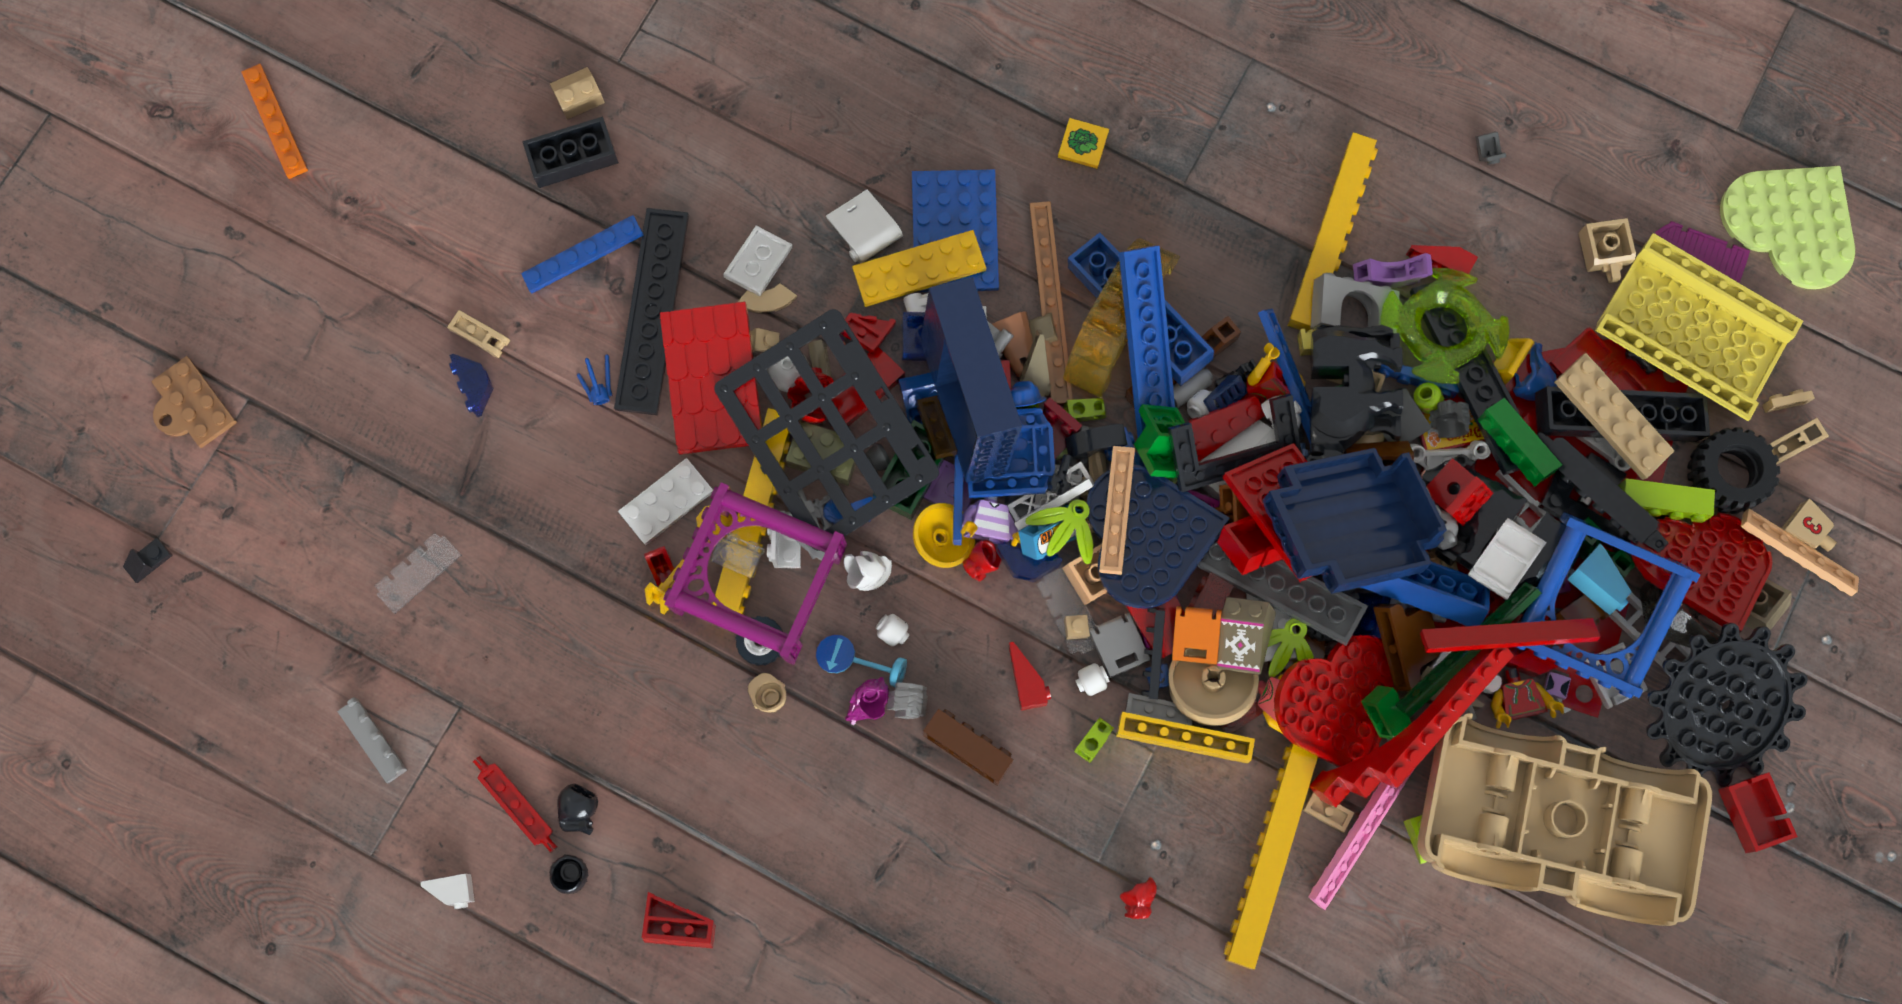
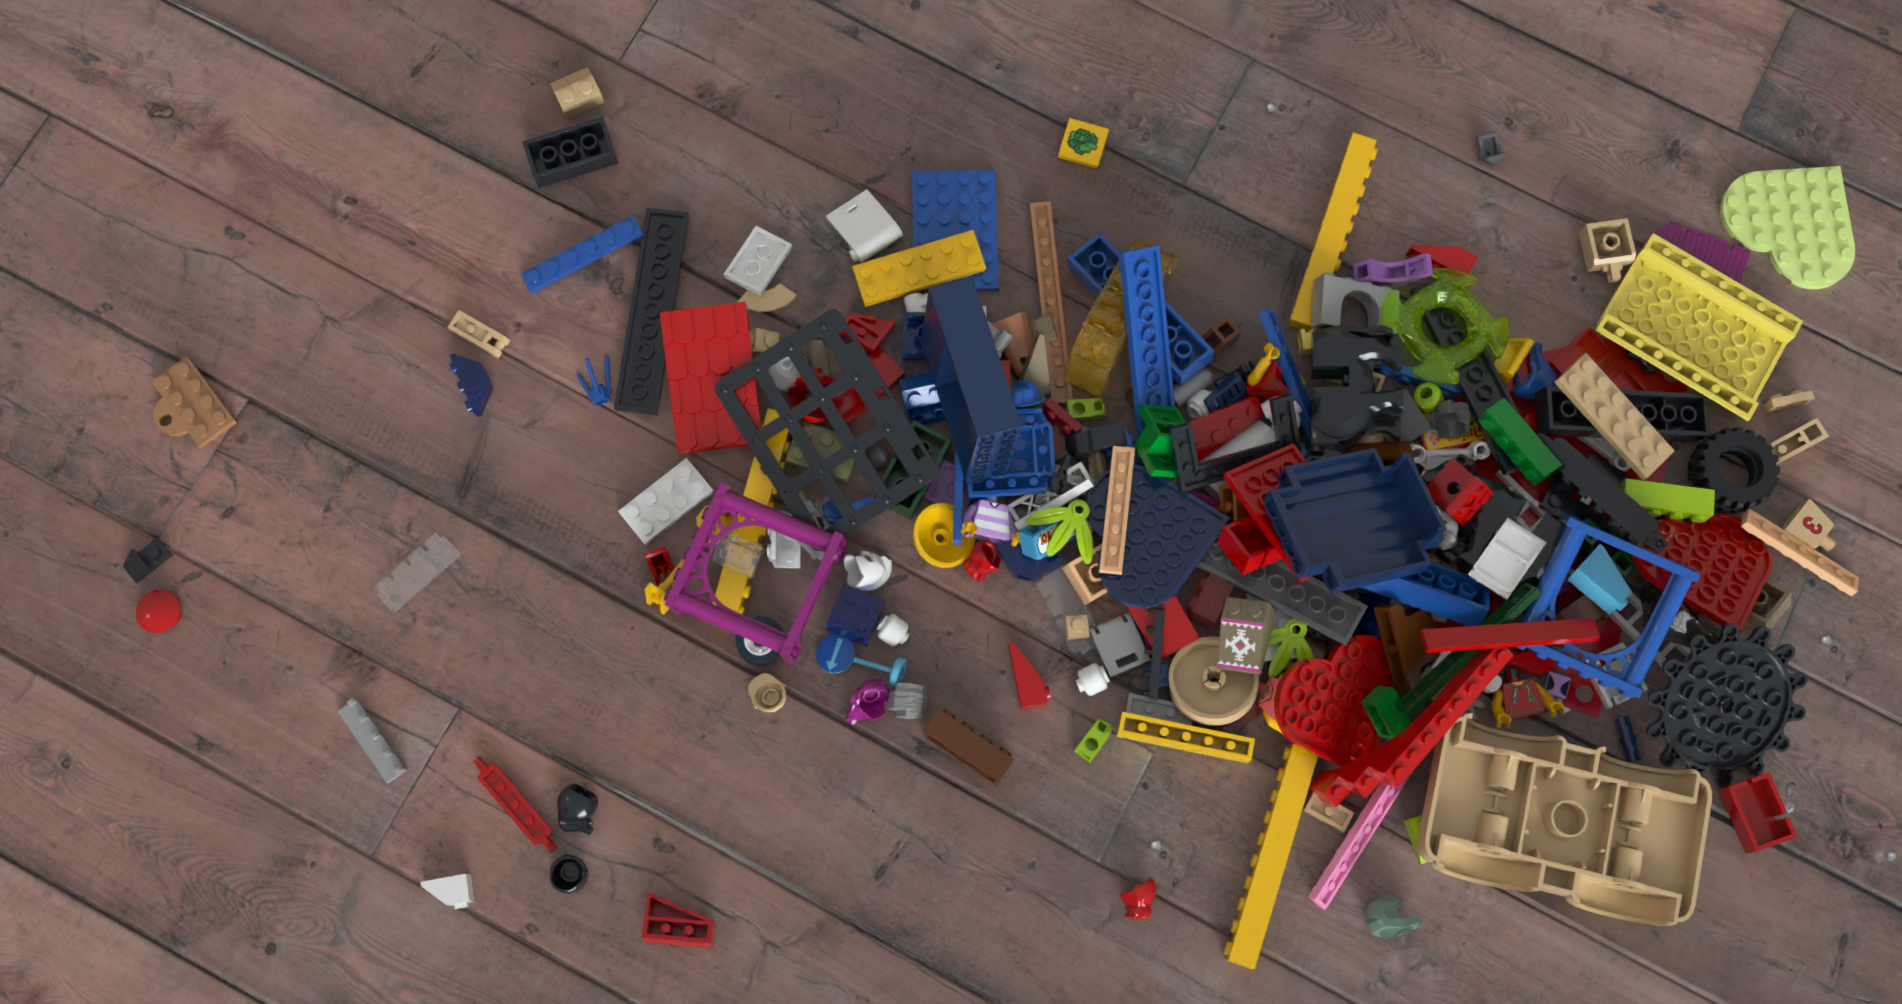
orange plate [241,64,308,179] -> none
dark brown plate [916,395,957,459] -> none
orange container [1172,606,1222,665] -> none
none -> red dish [136,590,182,634]
none -> clear blue brick [827,584,885,647]
none -> sand green helmet [1365,894,1422,942]
none -> dark blue pin [1615,716,1641,762]

